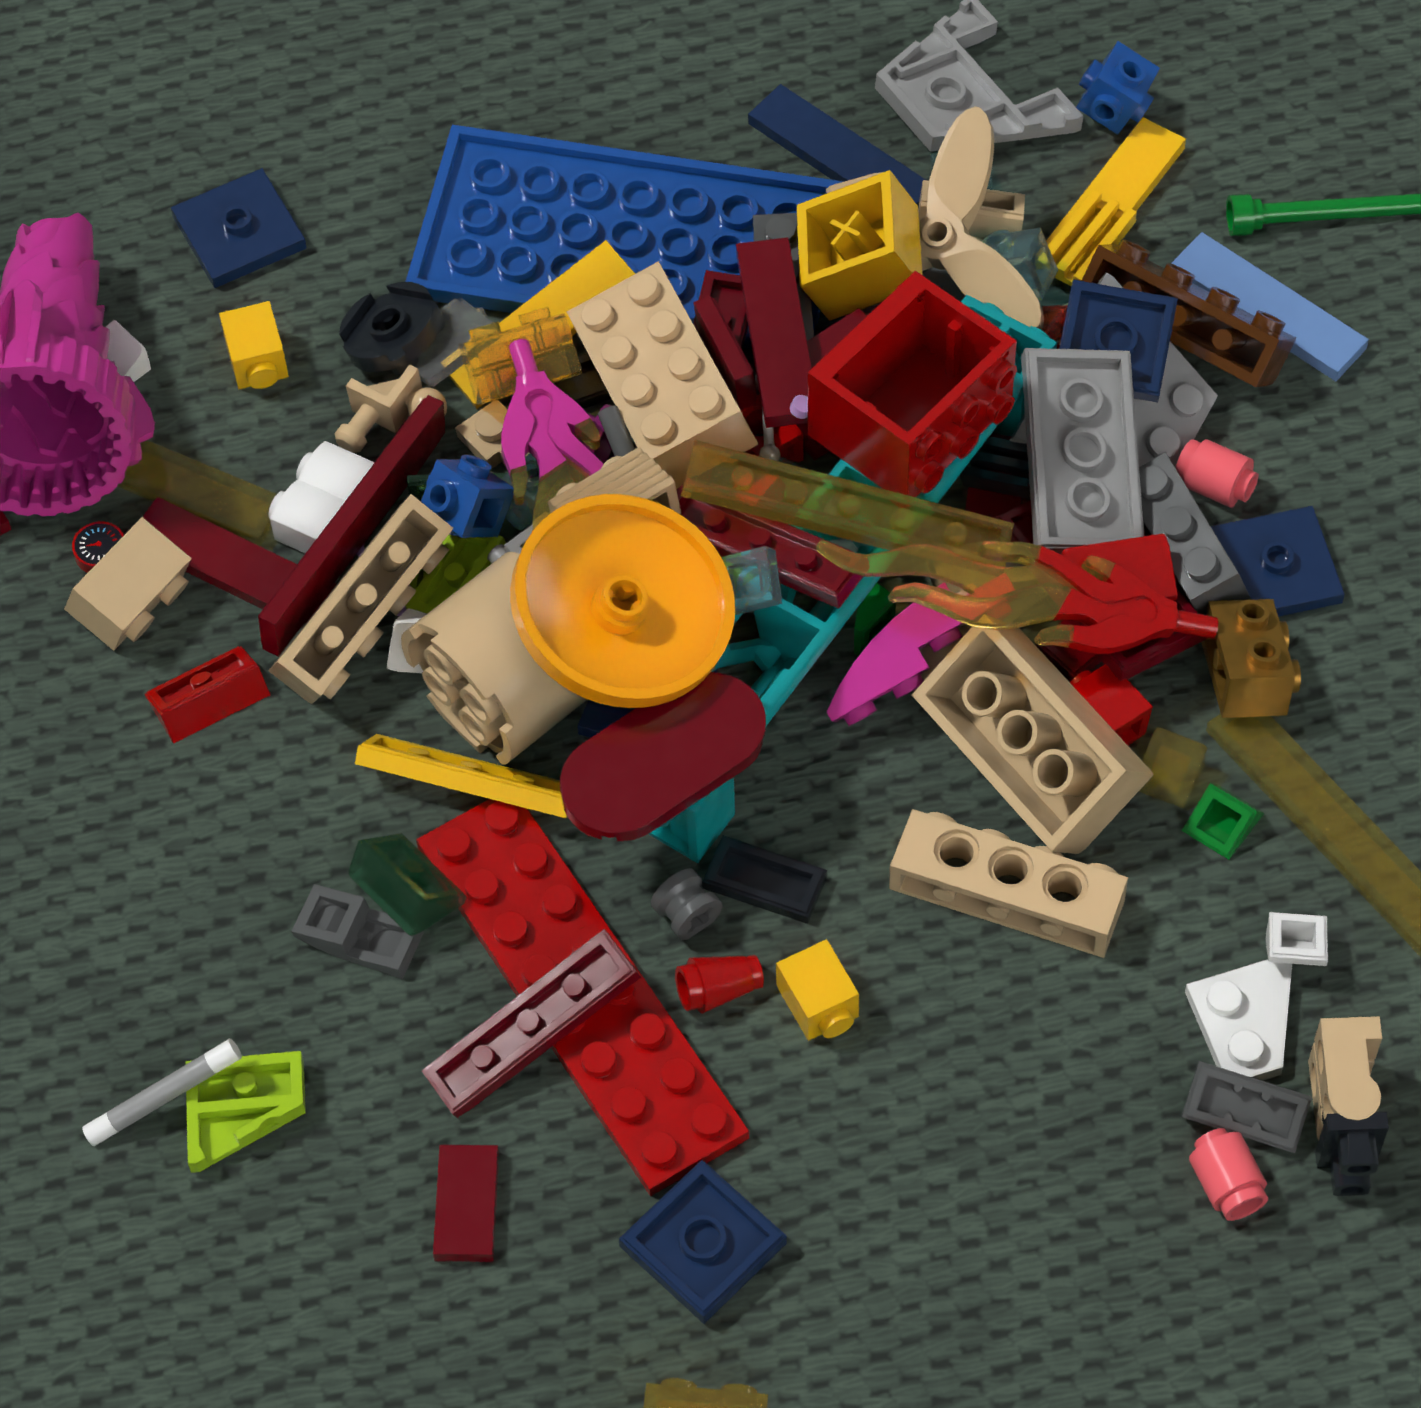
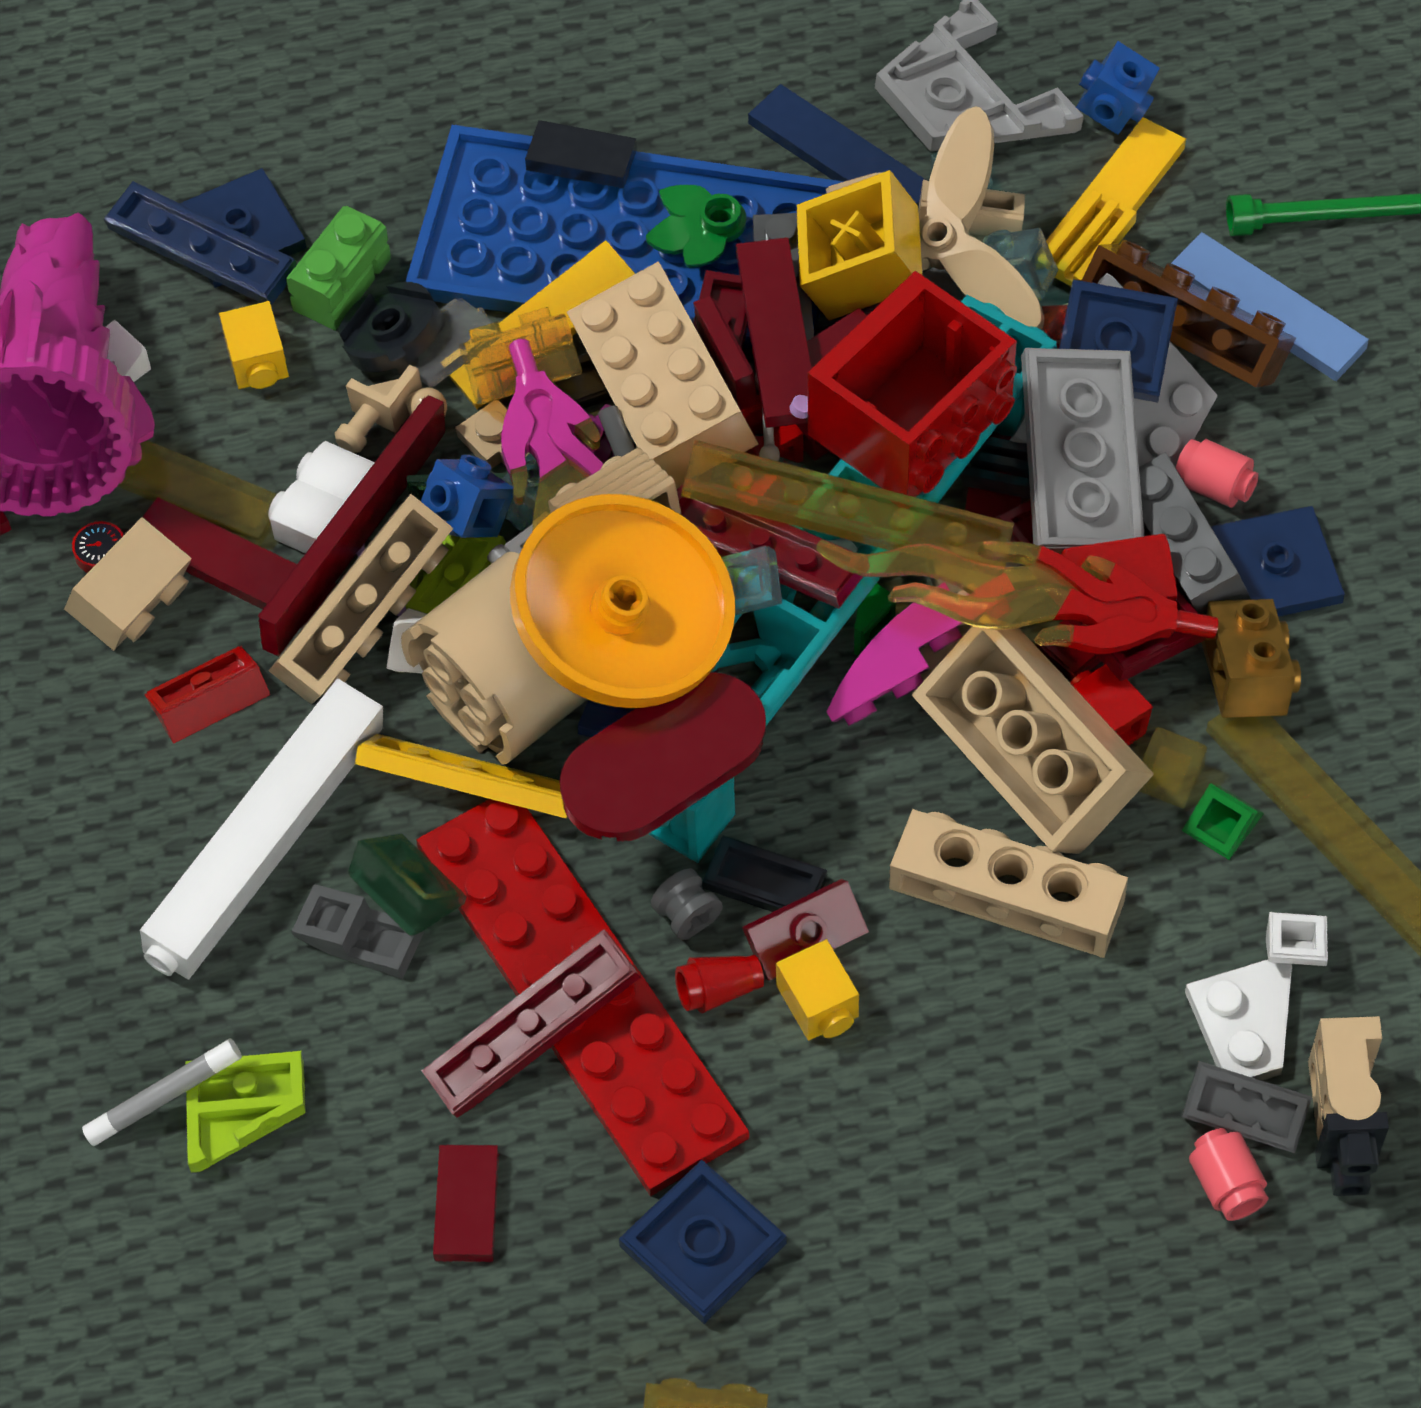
none -> dark blue tile [104,181,297,306]
none -> white brick [140,678,383,980]
none -> bright green brick [286,206,391,331]
none -> black tile [525,120,637,189]
none -> green plate [646,185,747,268]
none -> plate [742,879,869,981]

